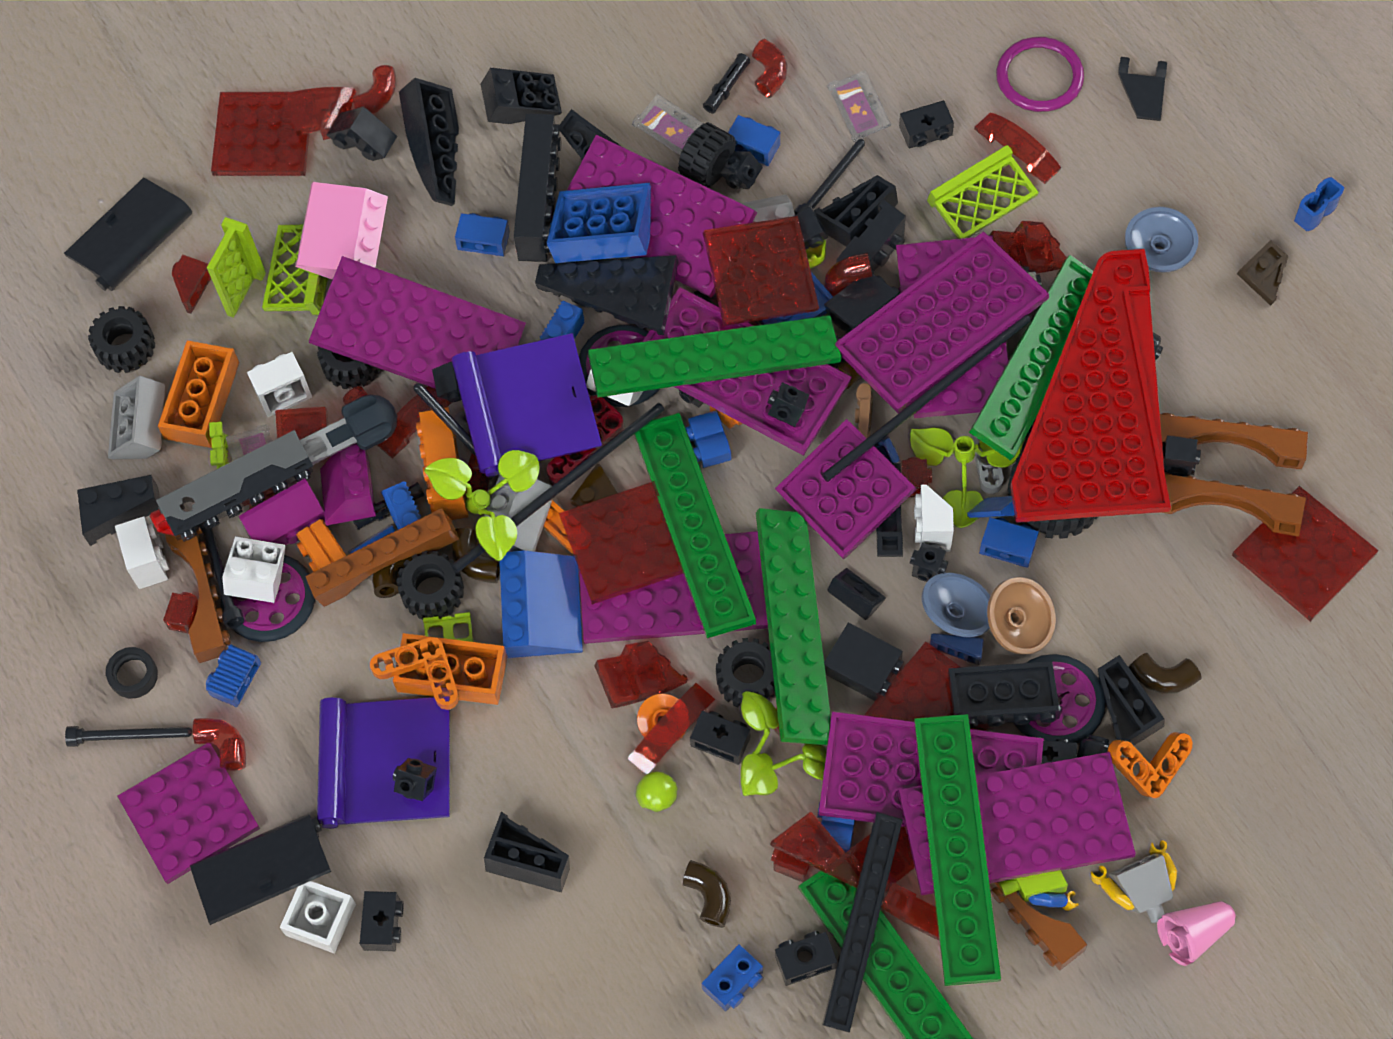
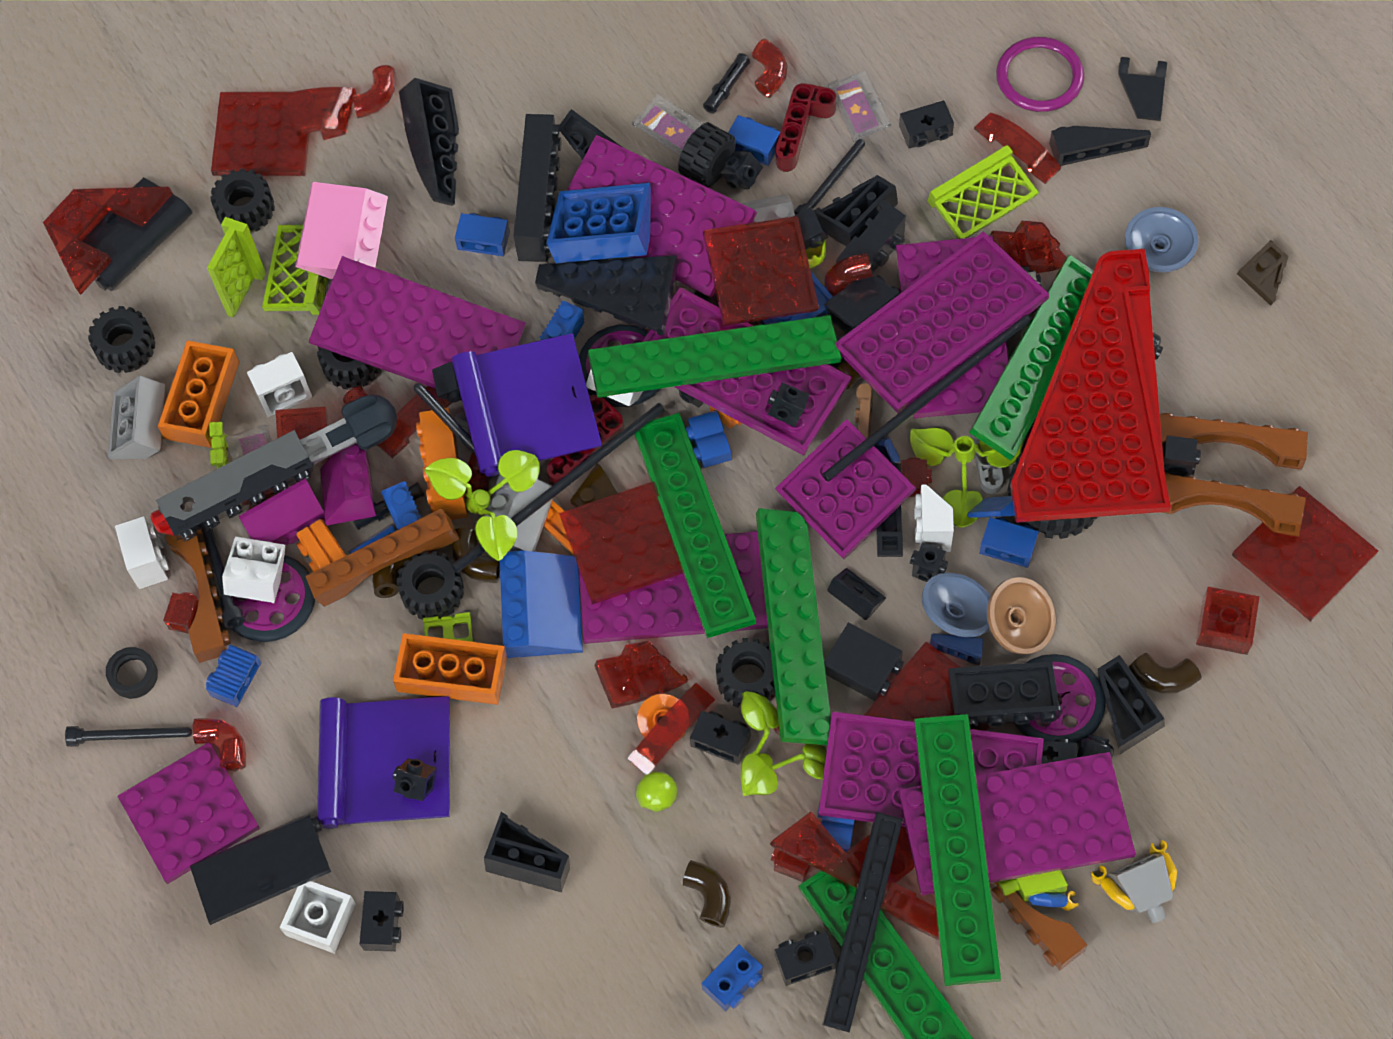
black wedge [77,475,160,546] -> none
clear red slope [172,254,211,314] -> none
black brick [327,106,398,161] -> none
orange beam [370,637,459,710] -> none
black slope [480,67,562,124] -> none
orange beam [1107,732,1193,798] -> none
bright pink cone [1157,901,1236,966] -> none
blue brick [1294,177,1344,231] -> none
none -> clear red wing [43,186,173,295]
none -> black tyre [210,169,275,233]
none -> dark red beam [776,83,836,172]
none -> black slope [1049,126,1151,167]
none -> clear red brick [1196,586,1260,655]

